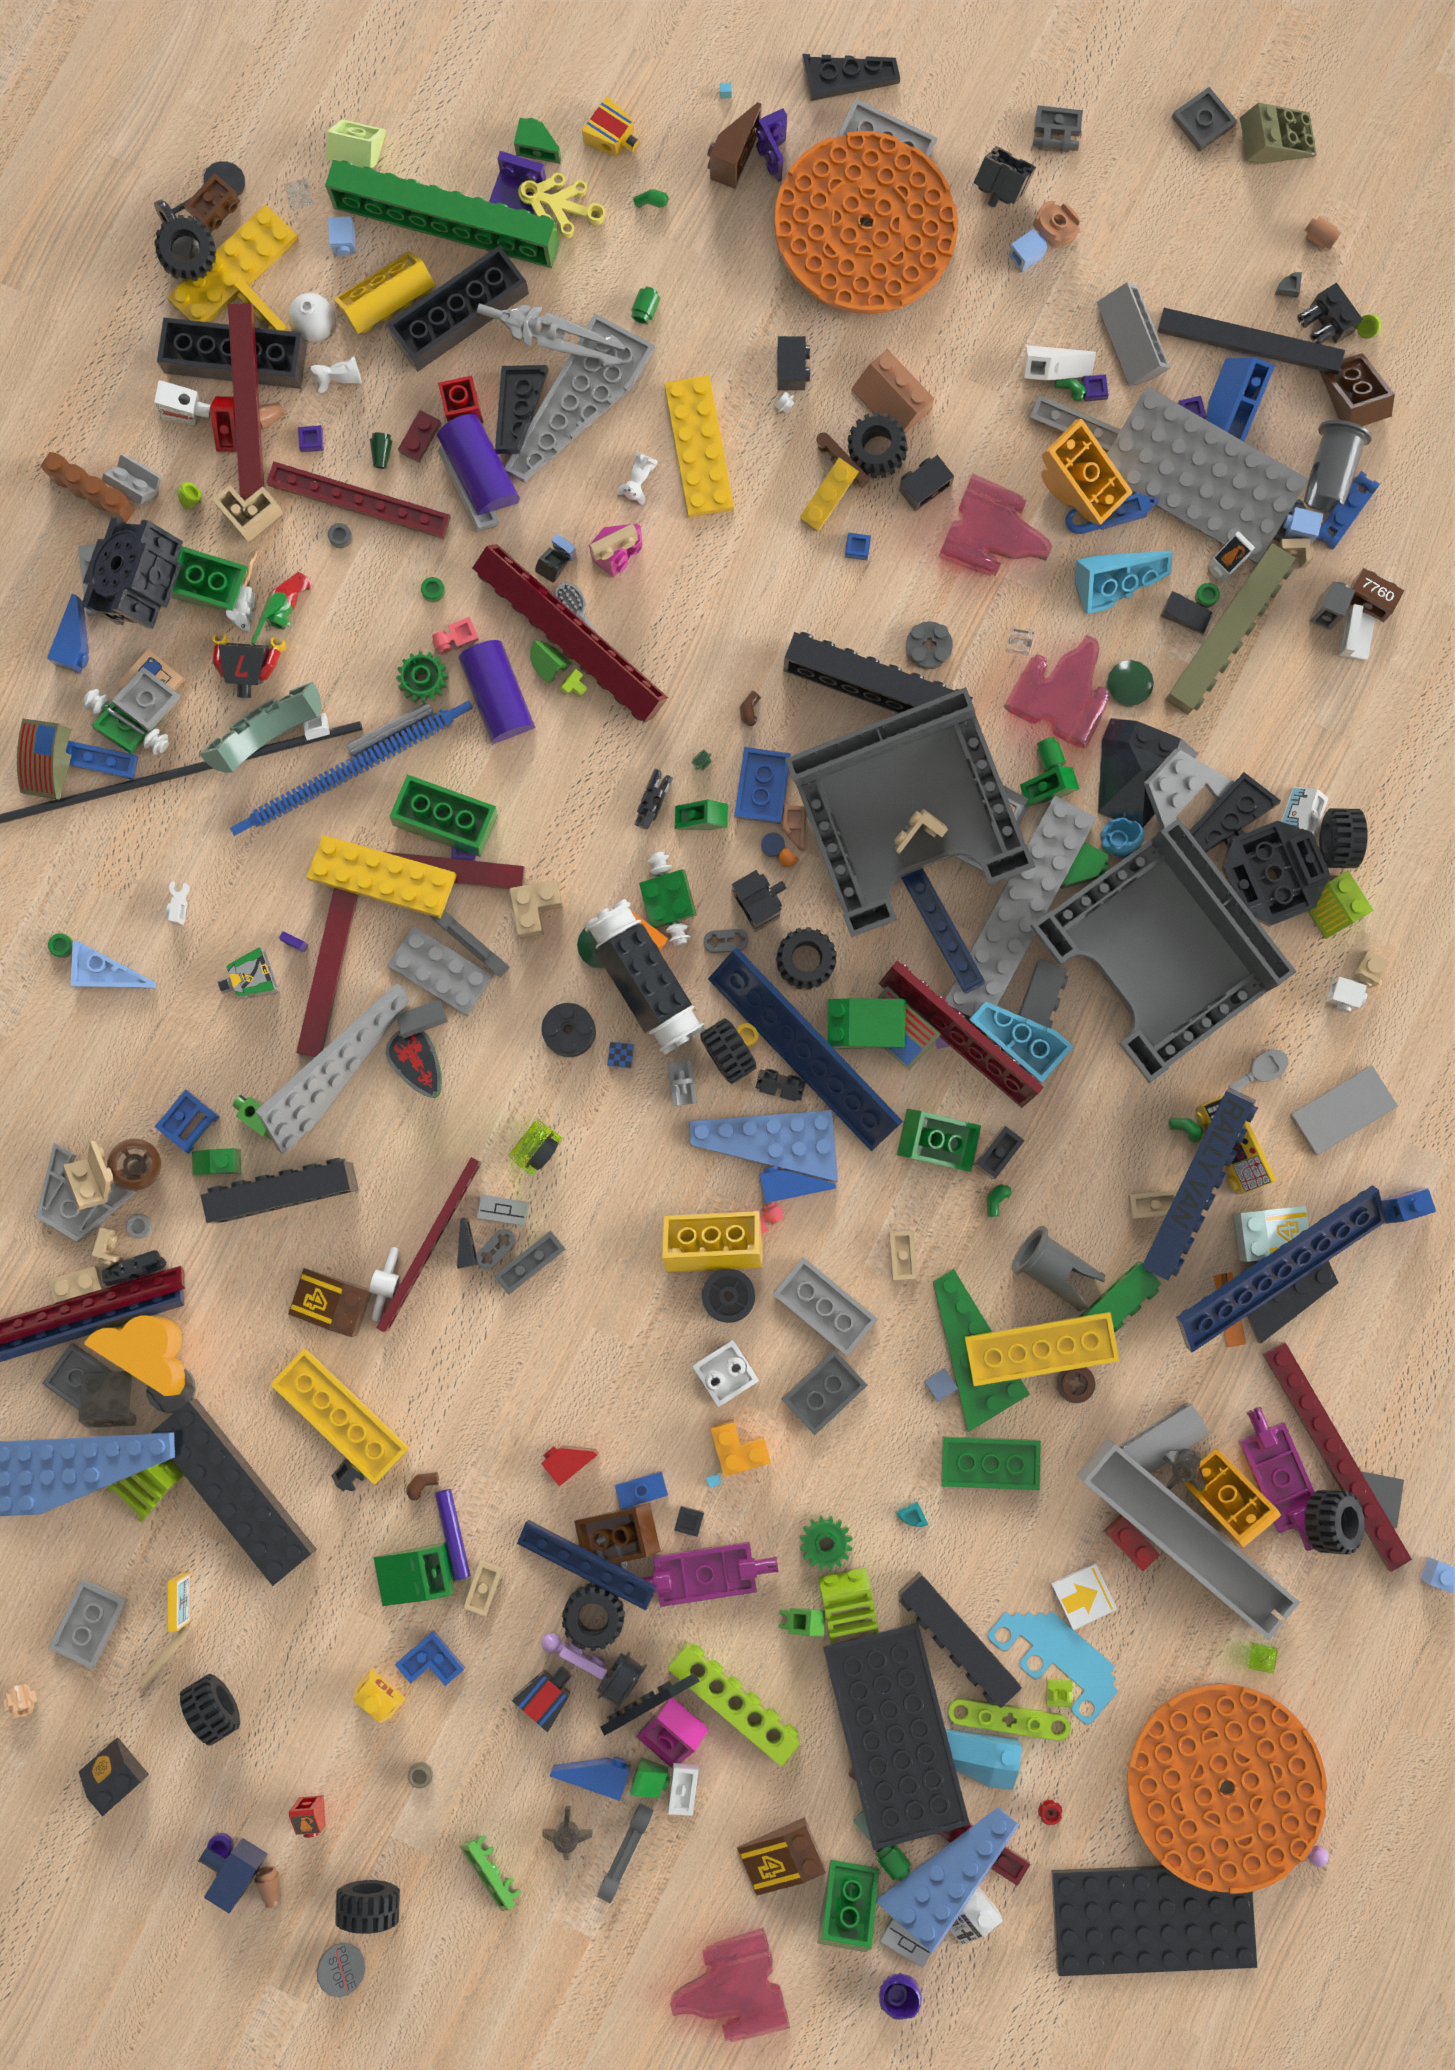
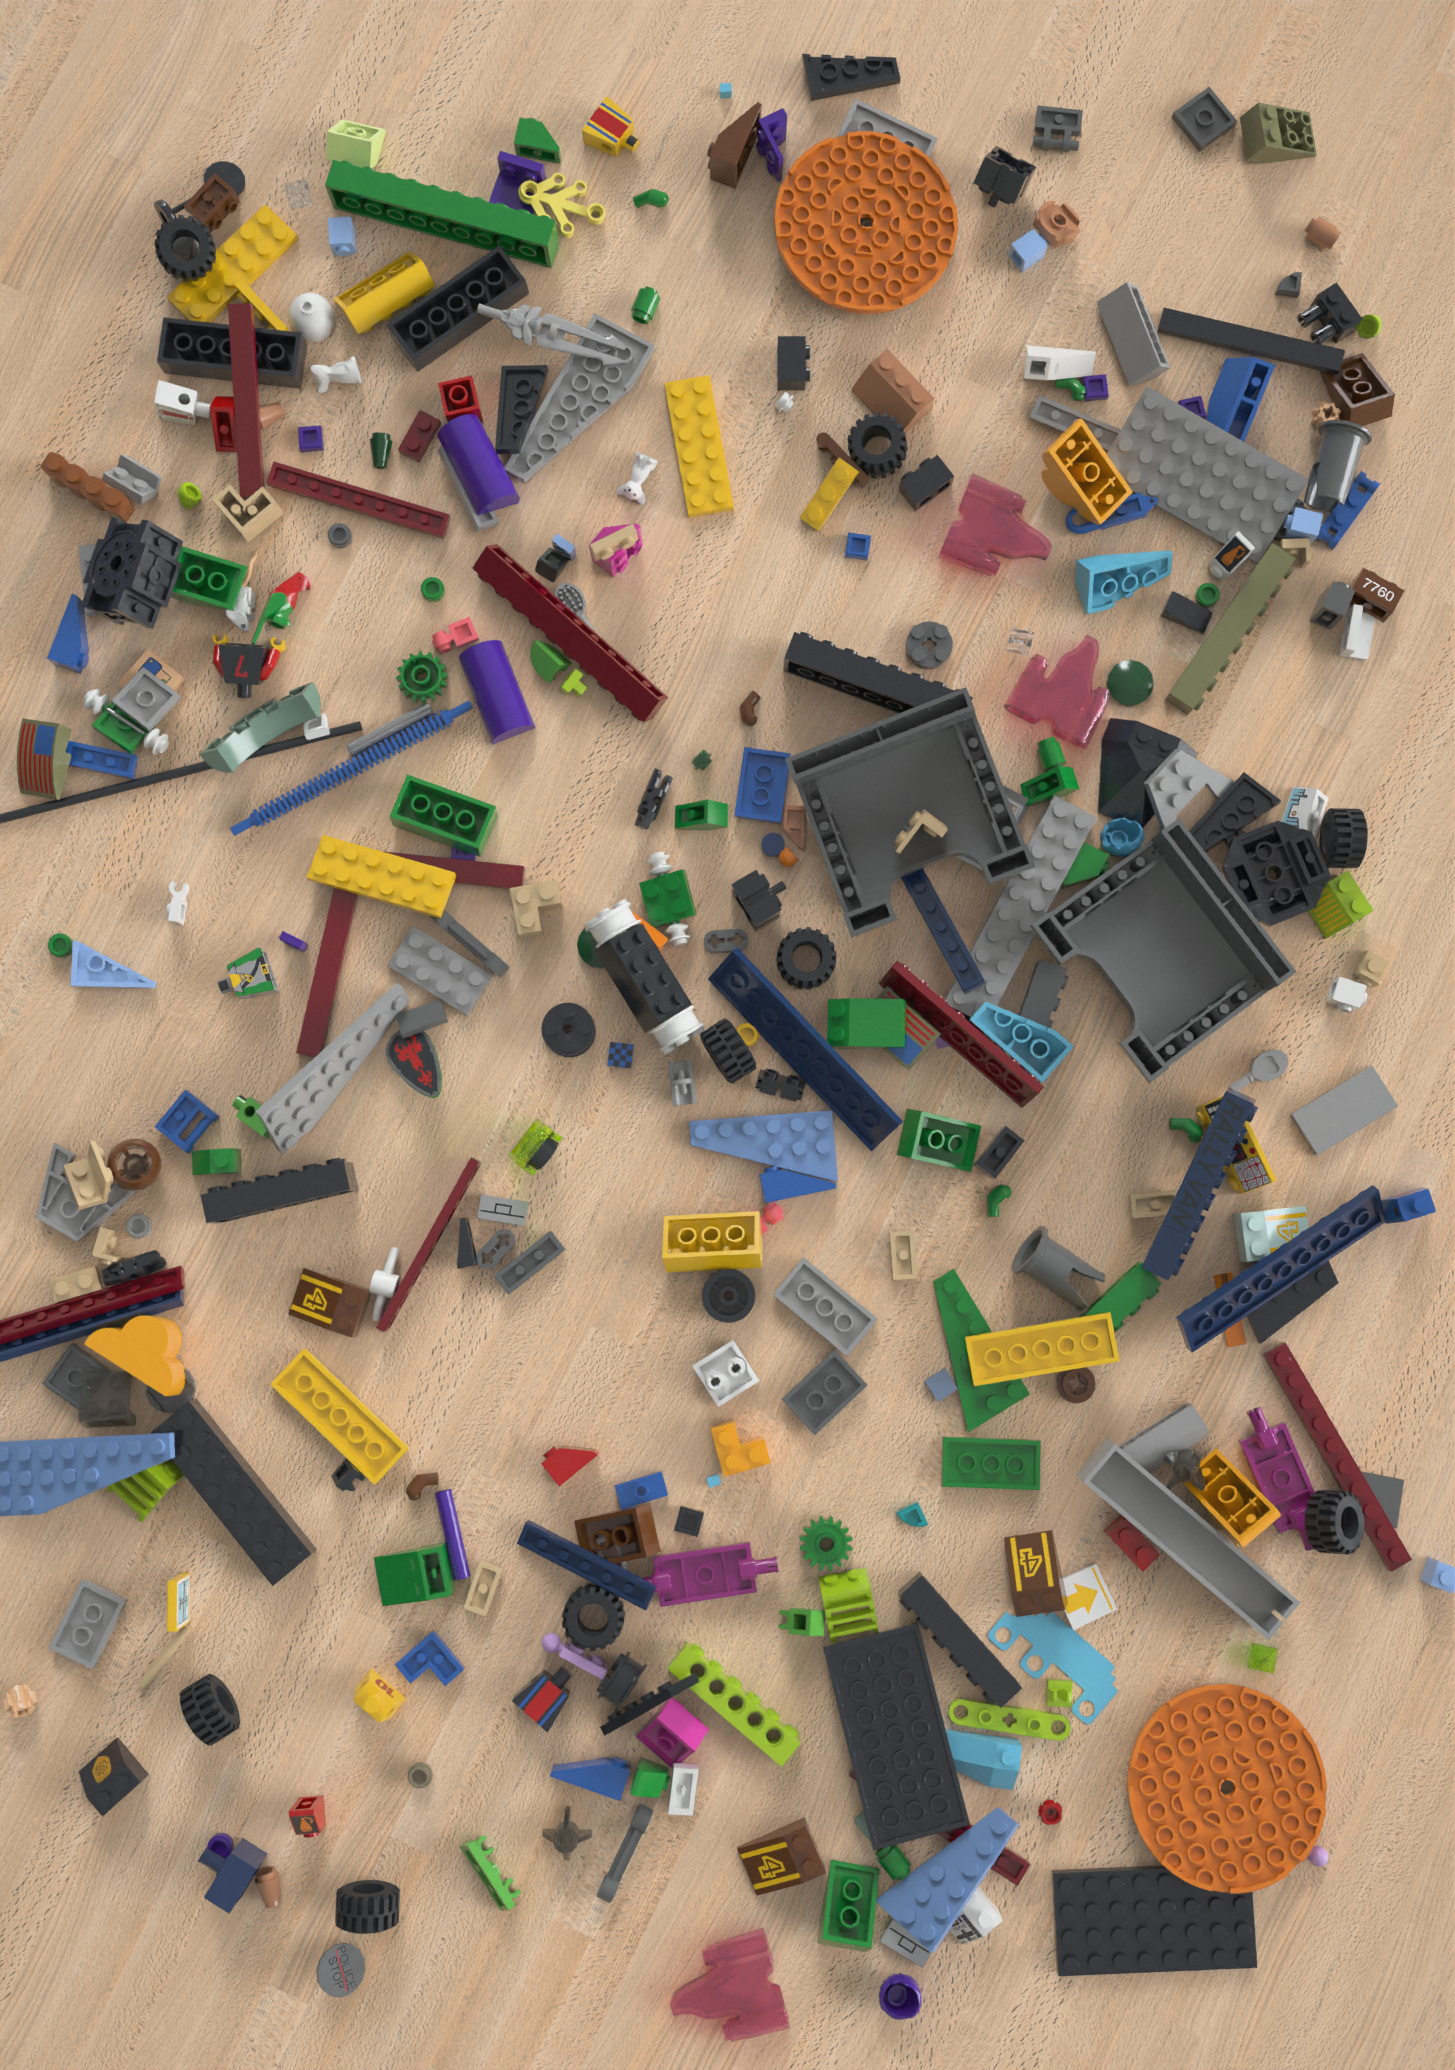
none -> reddish brown slope [1004,1530,1068,1617]
none -> light nougat gear [1310,402,1341,432]

